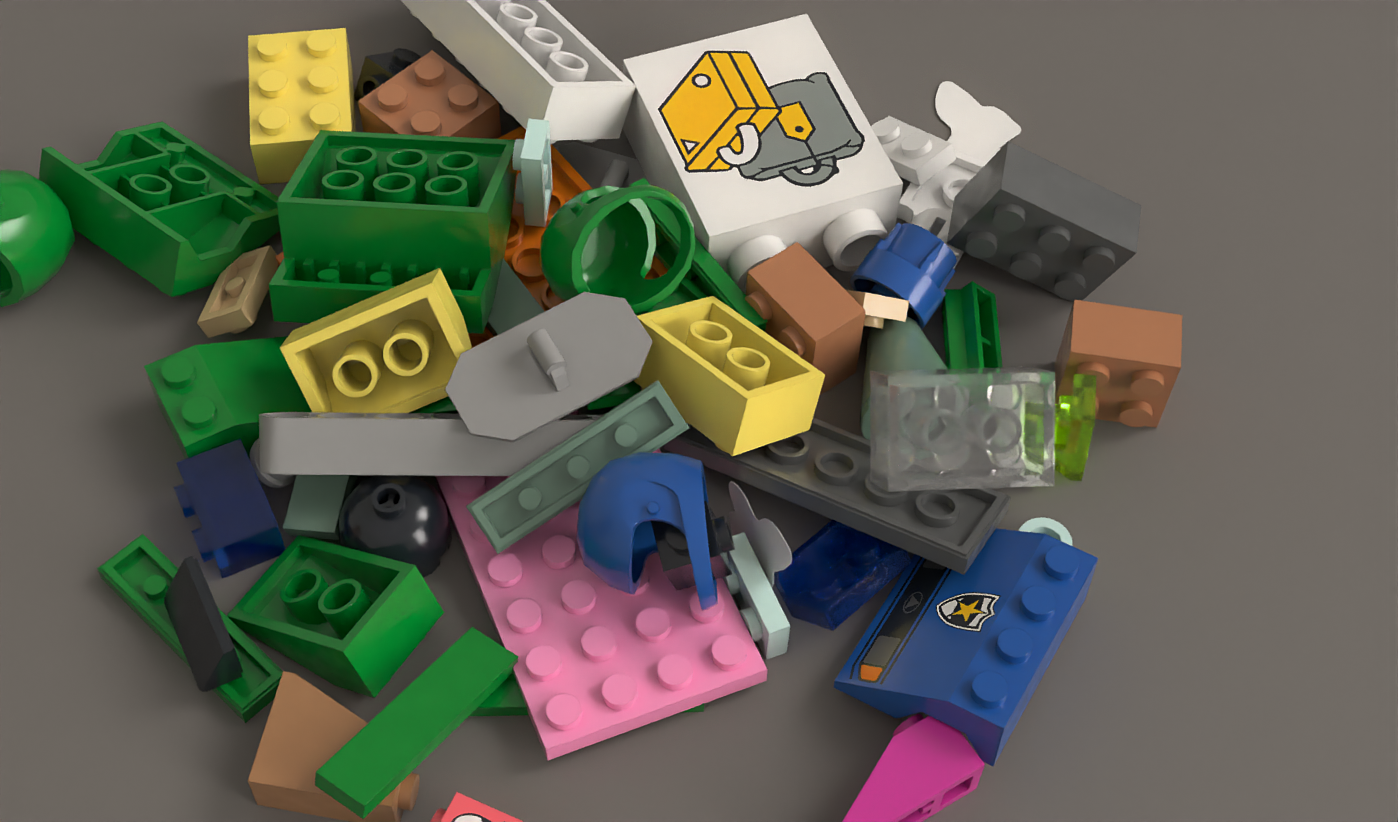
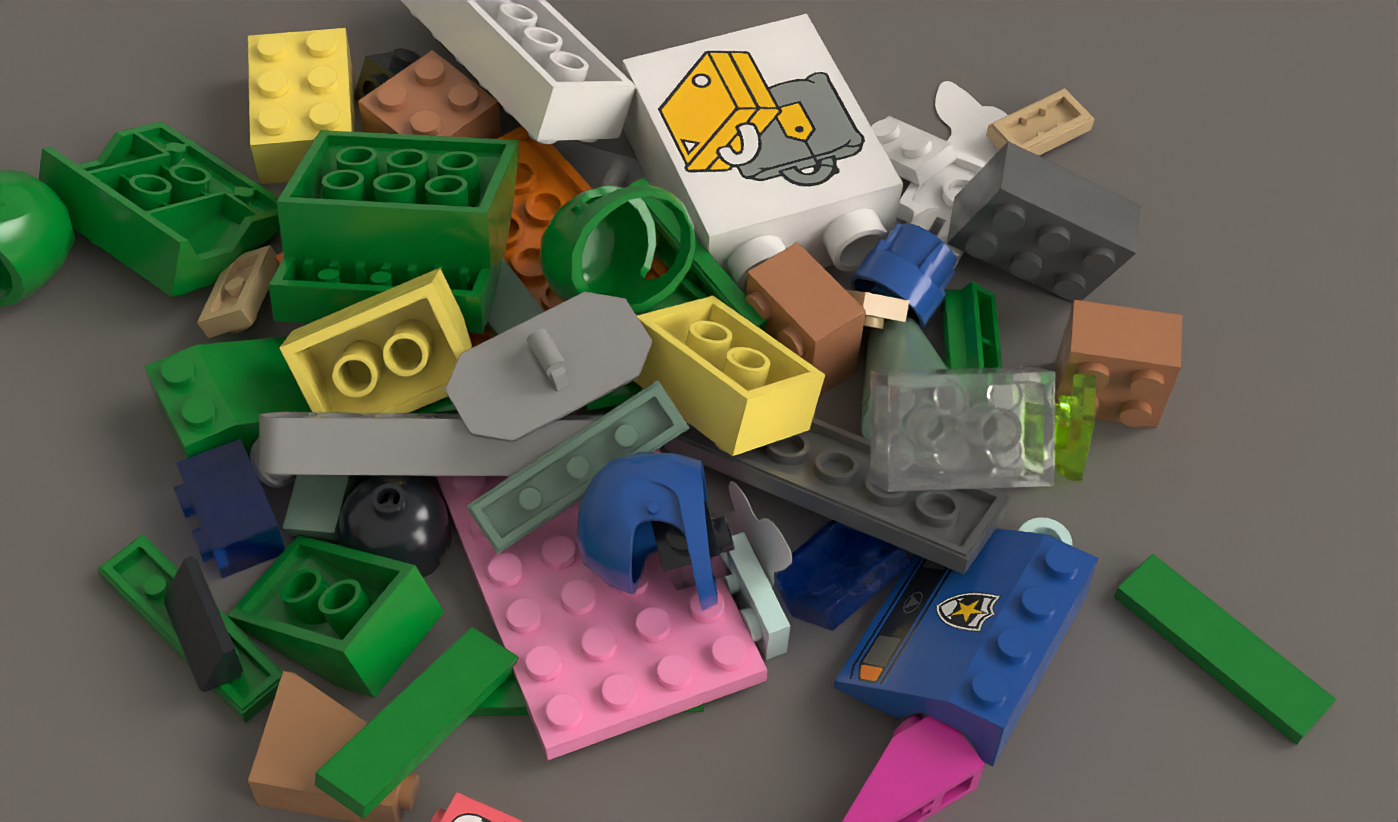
light aqua plate [513,119,553,227] -> none
none -> tan plate [986,88,1094,156]
none -> green tile [1114,553,1337,745]

